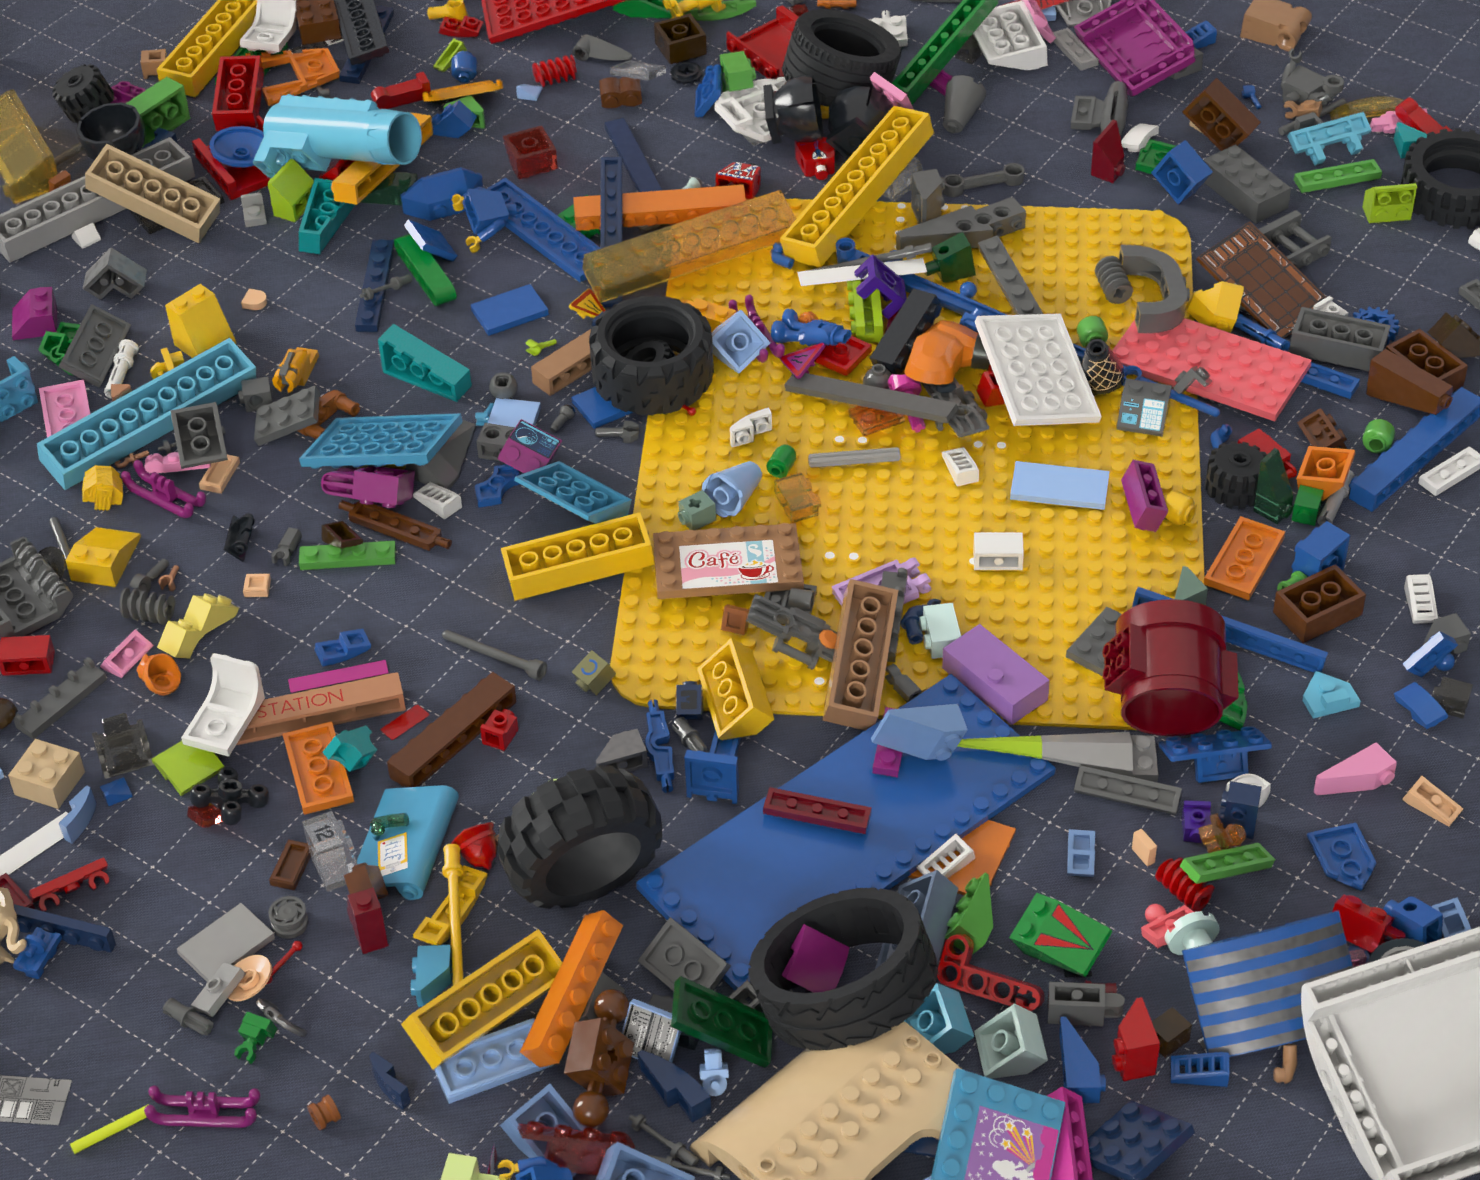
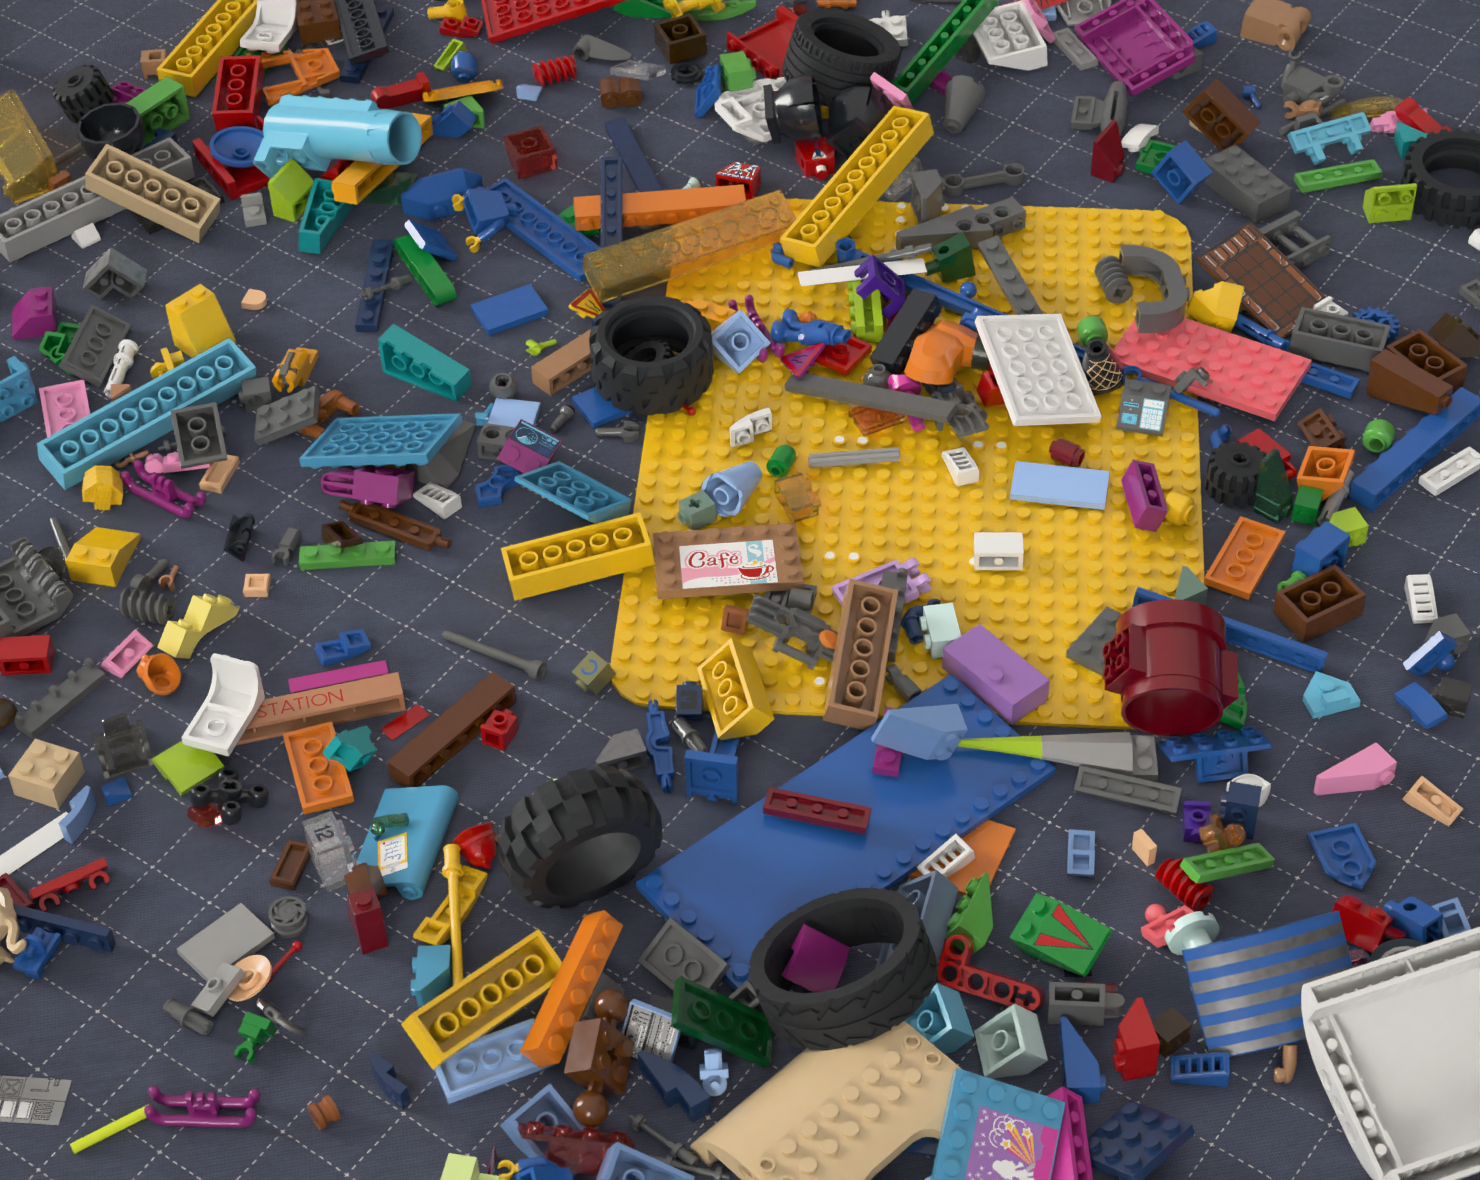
none -> dark red brick [1049,438,1085,467]
none -> lime slope [1329,507,1369,548]

